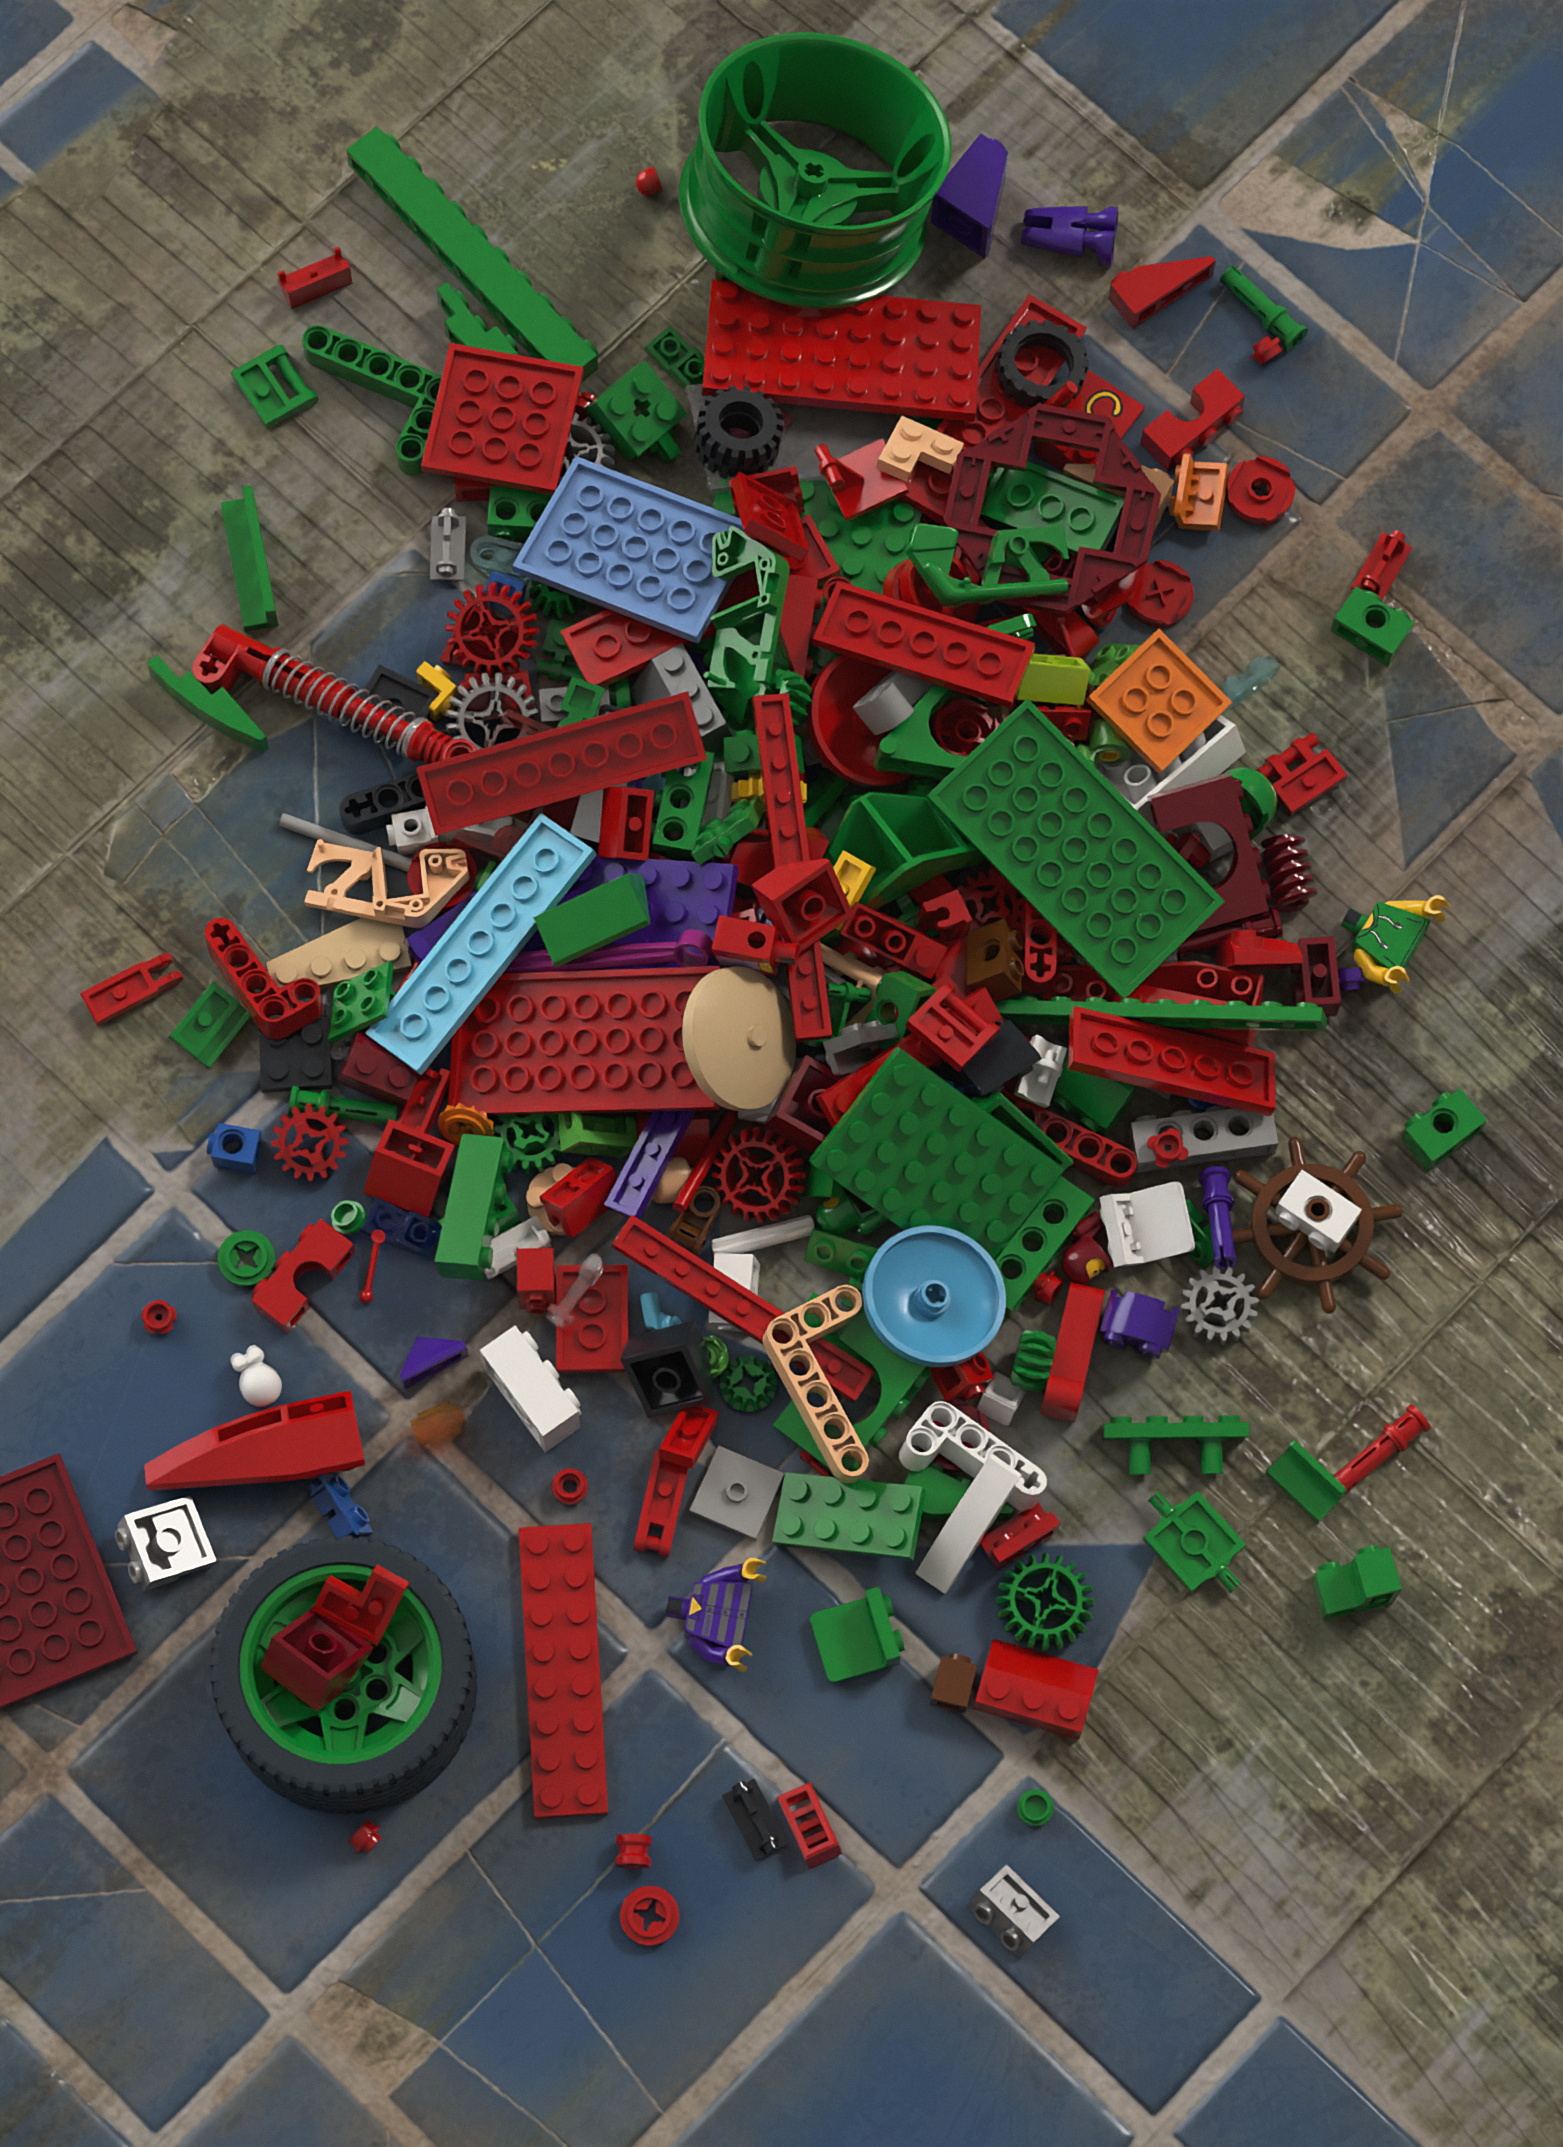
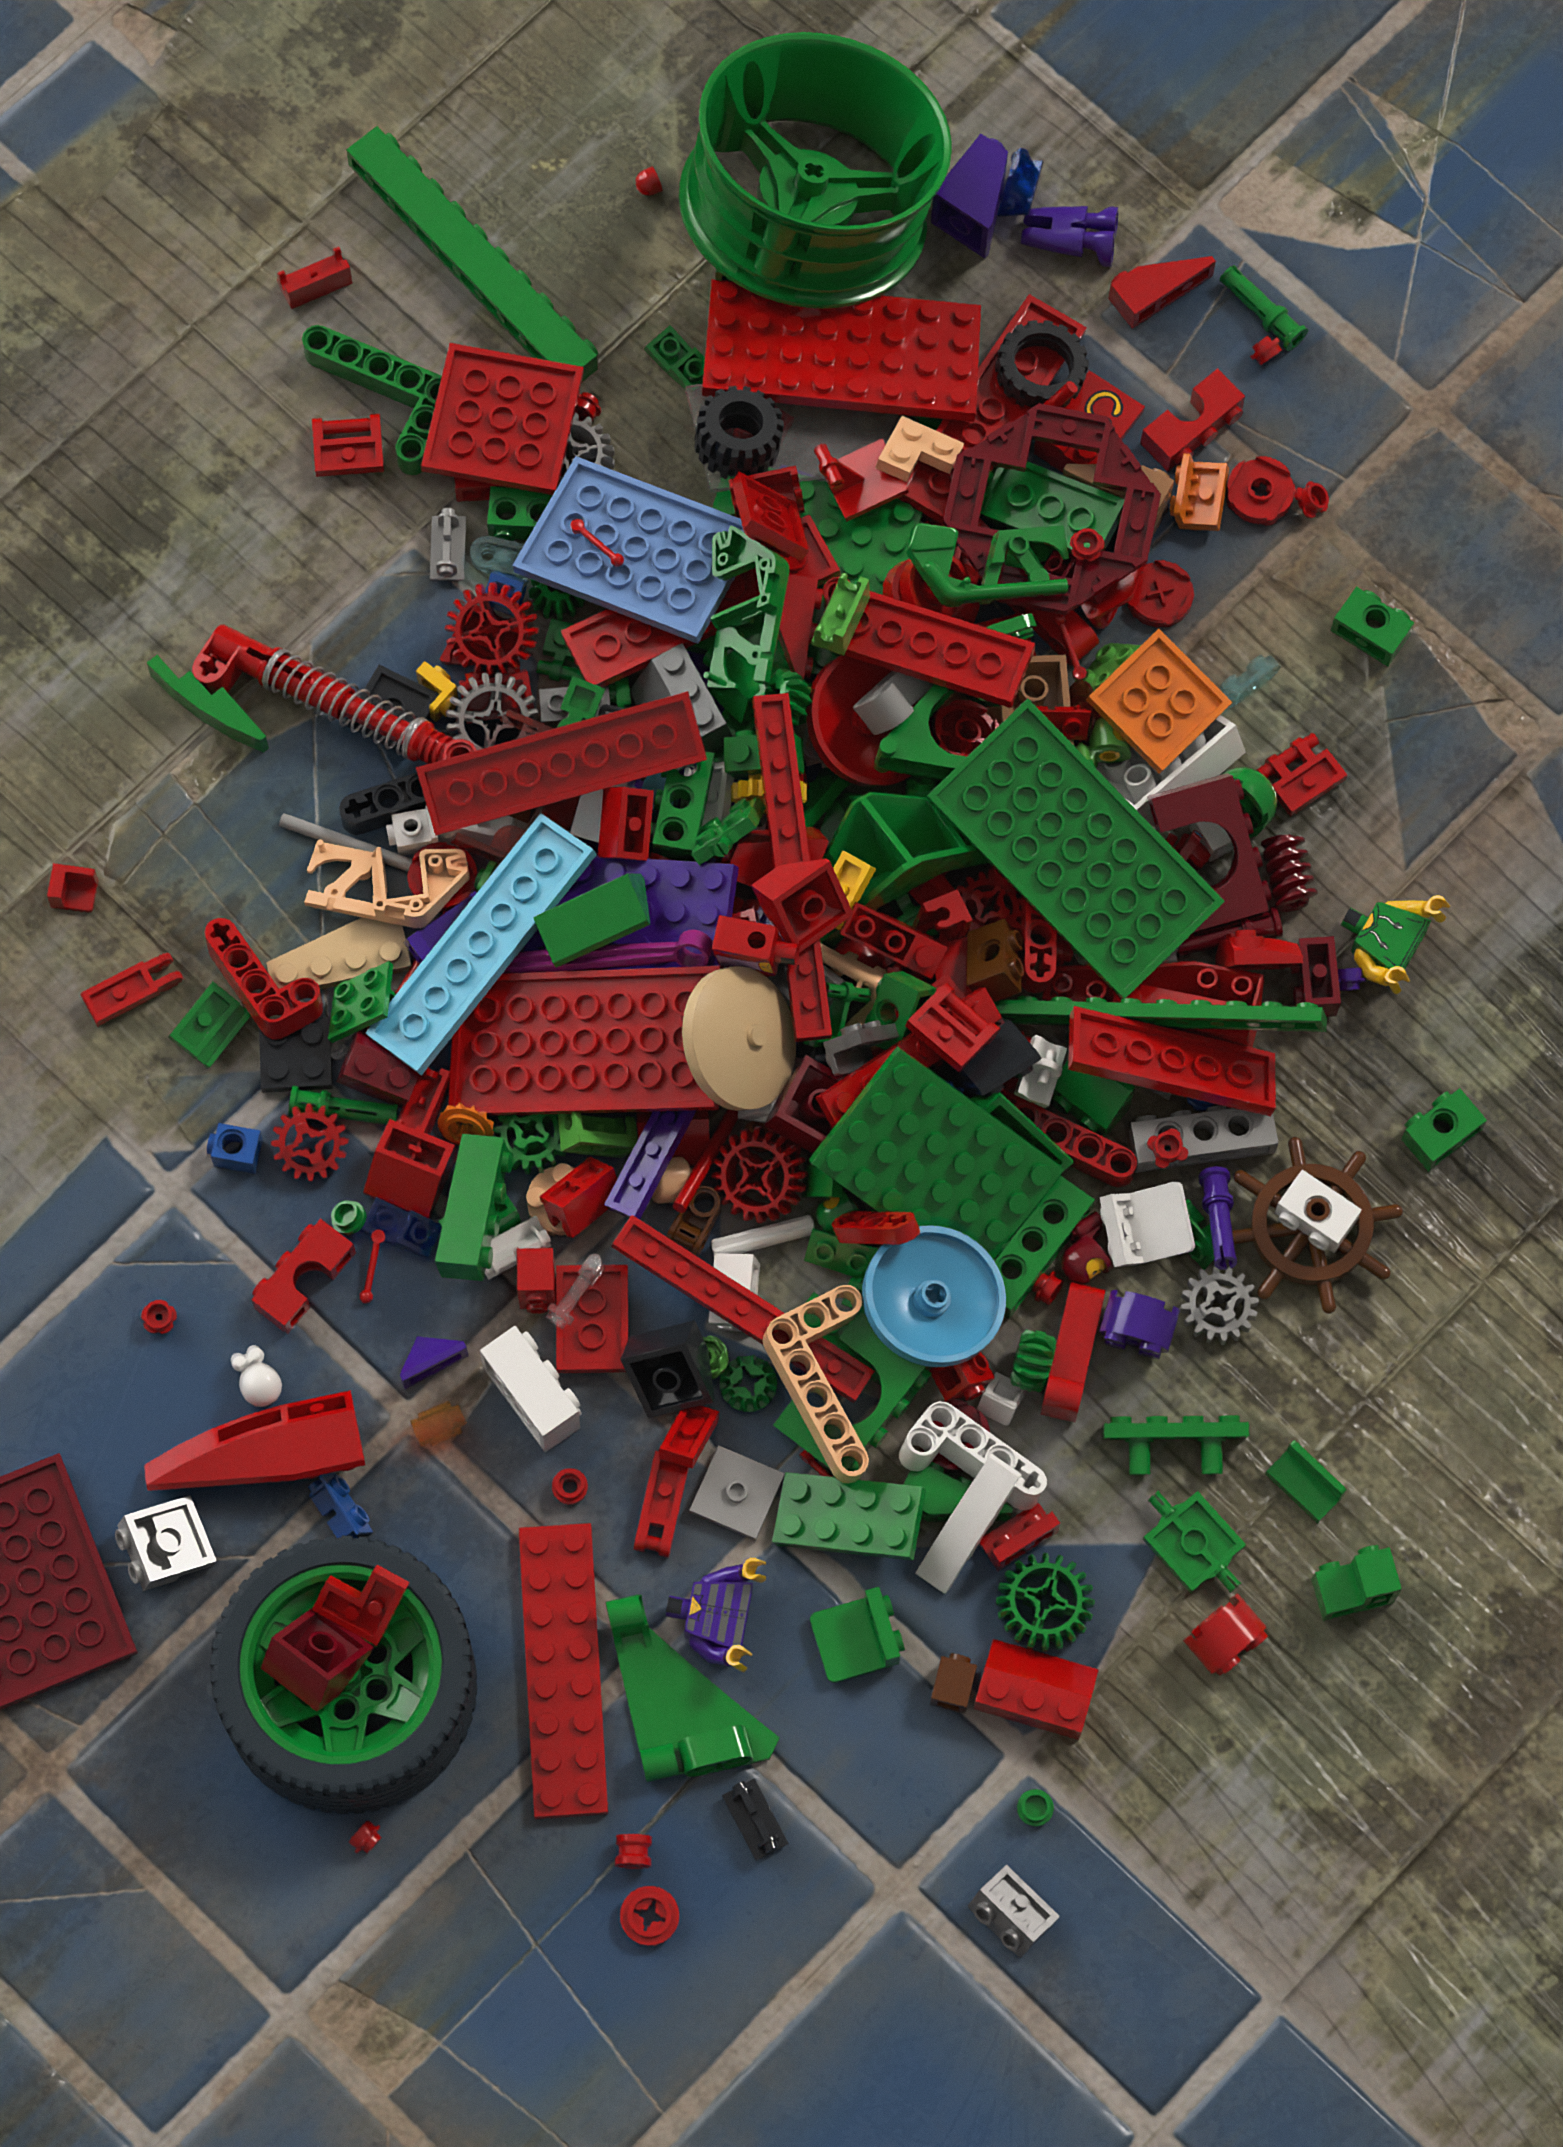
green gear [218,1230,275,1287] -> none
green fence [221,485,279,632] -> none
green plate [231,345,319,430] -> none
green slope [437,282,518,355] -> none
green hinge [584,361,687,463] -> none
medium azure arm [640,1292,682,1331] -> none
red slope [777,1782,842,1869] -> none
lime hinge [1016,654,1091,705] -> none
red pin [1333,1404,1431,1494] -> none
red hinge [1351,530,1413,602] -> none
none -> red panel [47,863,99,913]
none -> red plate [312,413,384,477]
none -> red hinge [570,519,624,567]
none -> green panel [605,1594,780,1782]
none -> bright green hinge [811,573,870,656]
none -> red beam [831,1211,921,1245]
none -> clear blue hinge [997,148,1044,217]
none -> red plate [1070,528,1104,562]
none -> red brick [1182,1593,1268,1676]
none -> red plate [1294,481,1329,519]

